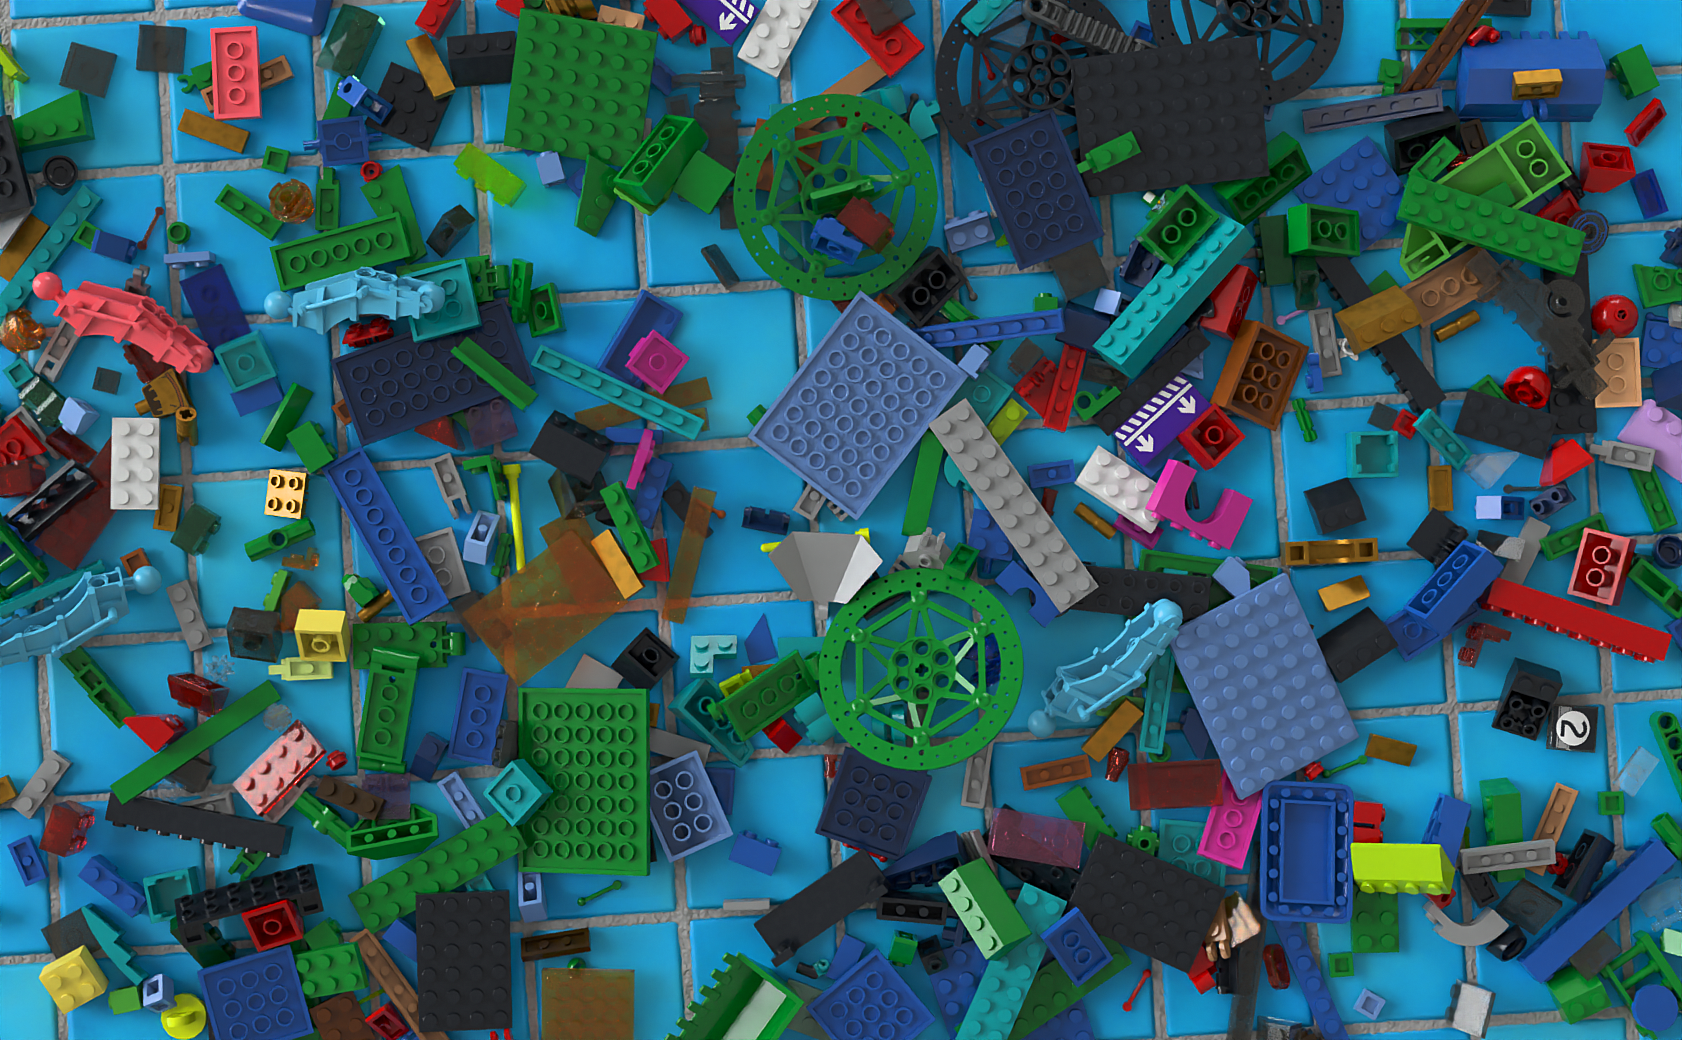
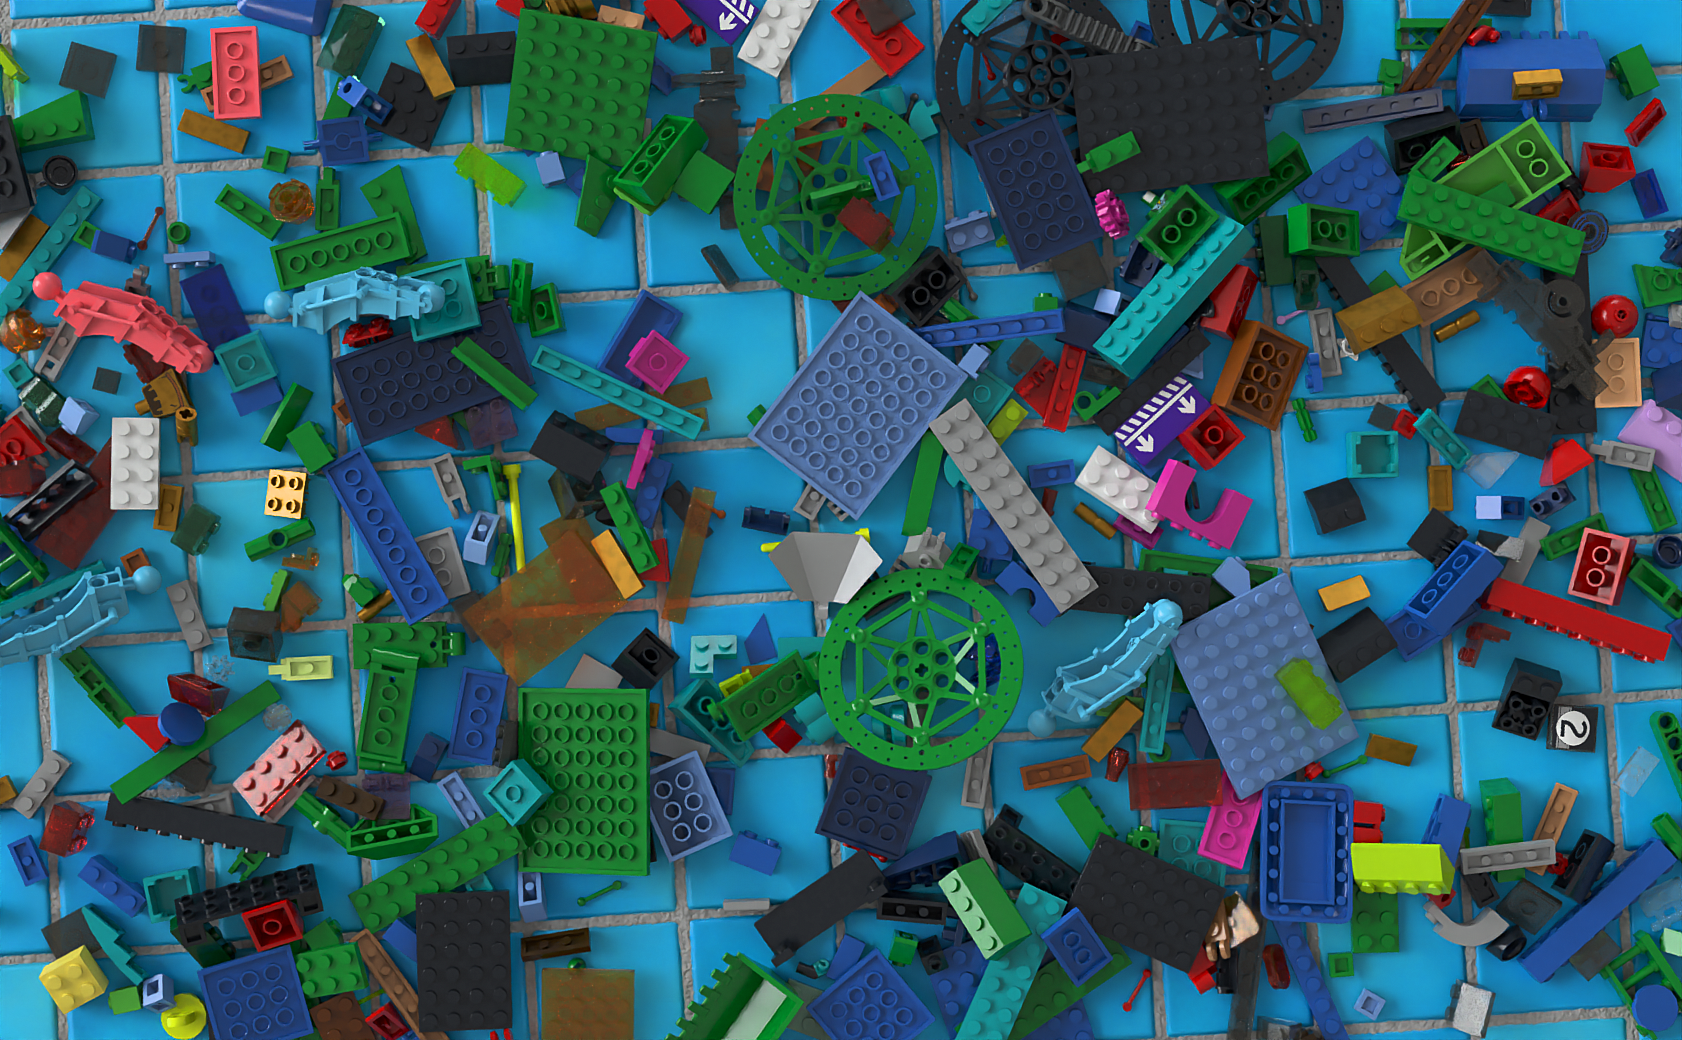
light yellow brick [294,609,351,662] -> none
red plate [360,161,383,182] -> none
clear smoke slope [426,204,476,258] -> none
clear smoke tile [664,94,692,118] -> none
blue plate [810,217,864,266] -> none
clear pink plate [986,808,1086,869] -> none
pearl gold arch [1280,538,1379,565] -> none
clear smoke hinge [1503,484,1551,494] -> none
green slope [1545,959,1612,1025] -> none
green plate [1597,791,1624,815] -> none
none -> blue tile [158,702,205,746]
none -> blue plate [863,150,901,202]
none -> dark pink gear [1095,189,1130,240]
none -> clear neon green brick [1274,657,1343,730]

